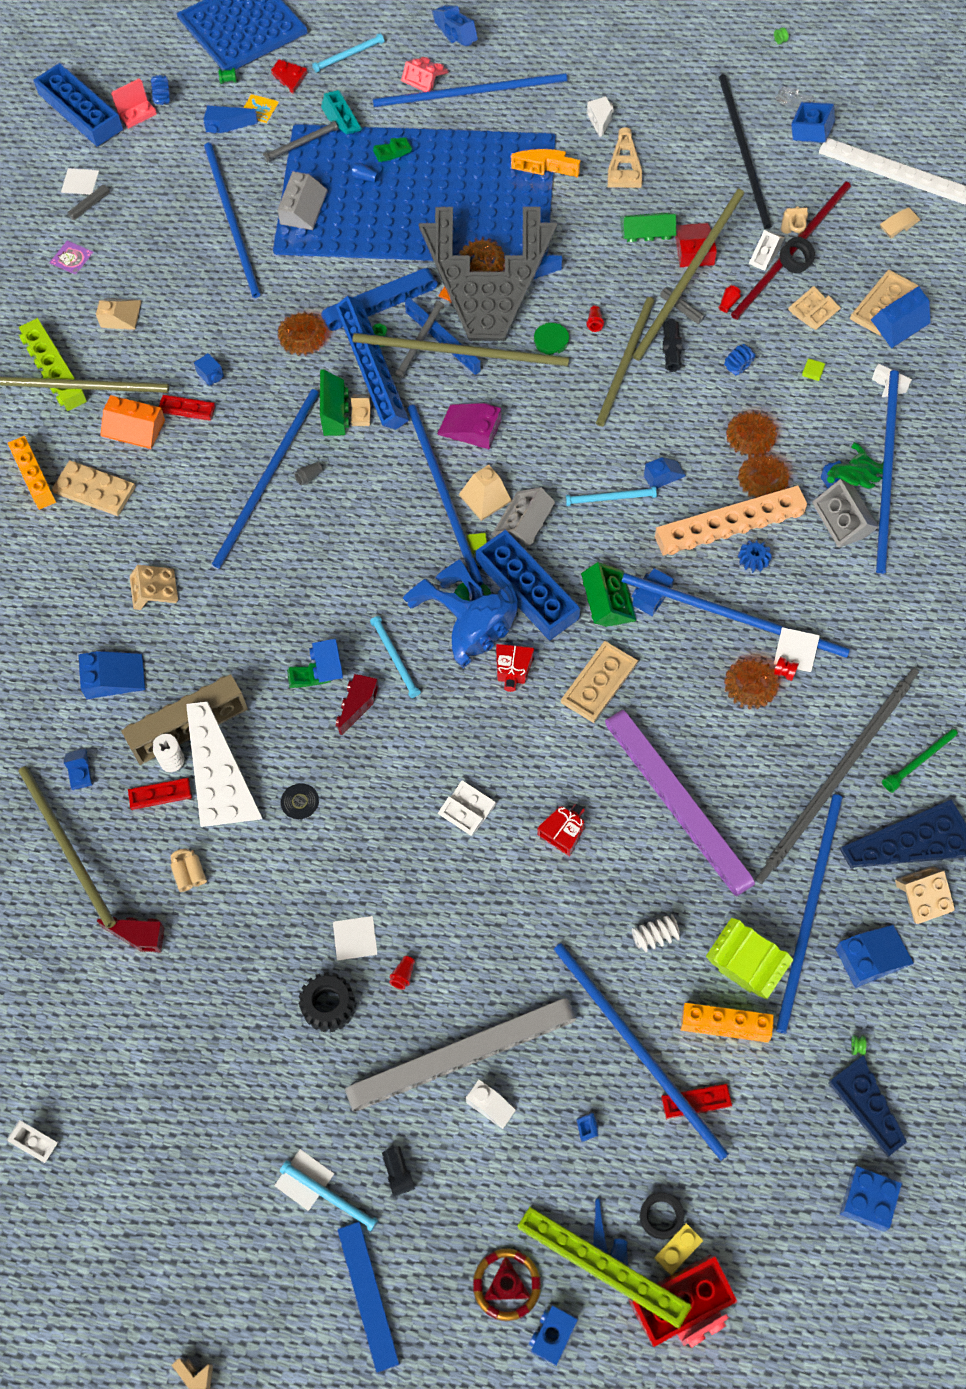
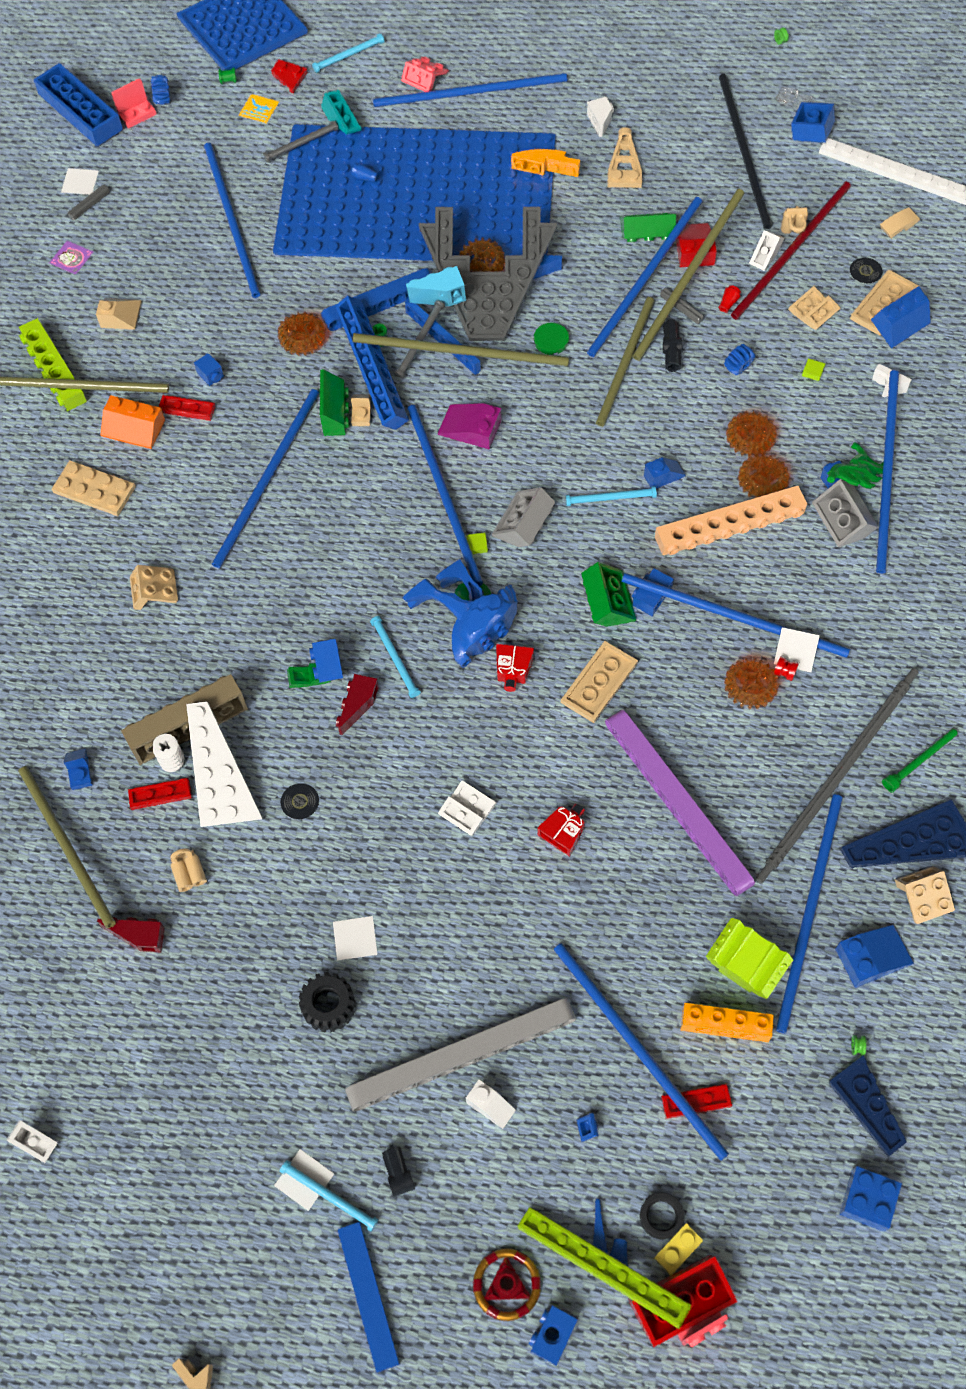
light orange brick [8,436,56,510] -> none
blue slope [78,651,145,699] -> none
blue slope [203,105,258,133] -> none
light grey slope [277,171,327,230] -> none
dark grey cone [294,462,323,485] -> none
green slope [373,137,412,162] -> none
red cone [389,956,415,990] -> none
blue brick [432,5,478,46] -> none
tan slope [459,465,511,521] -> none
blue brick [476,530,580,641] -> none
red cone [586,306,604,332] -> none
white piece [632,914,680,952] -> none
blue gear [738,539,772,573] -> none
black tyre [779,237,815,273] -> none
none -> medium azure slope [406,266,466,307]
none -> blue piece [587,197,702,357]
none -> black sticker [849,257,883,284]

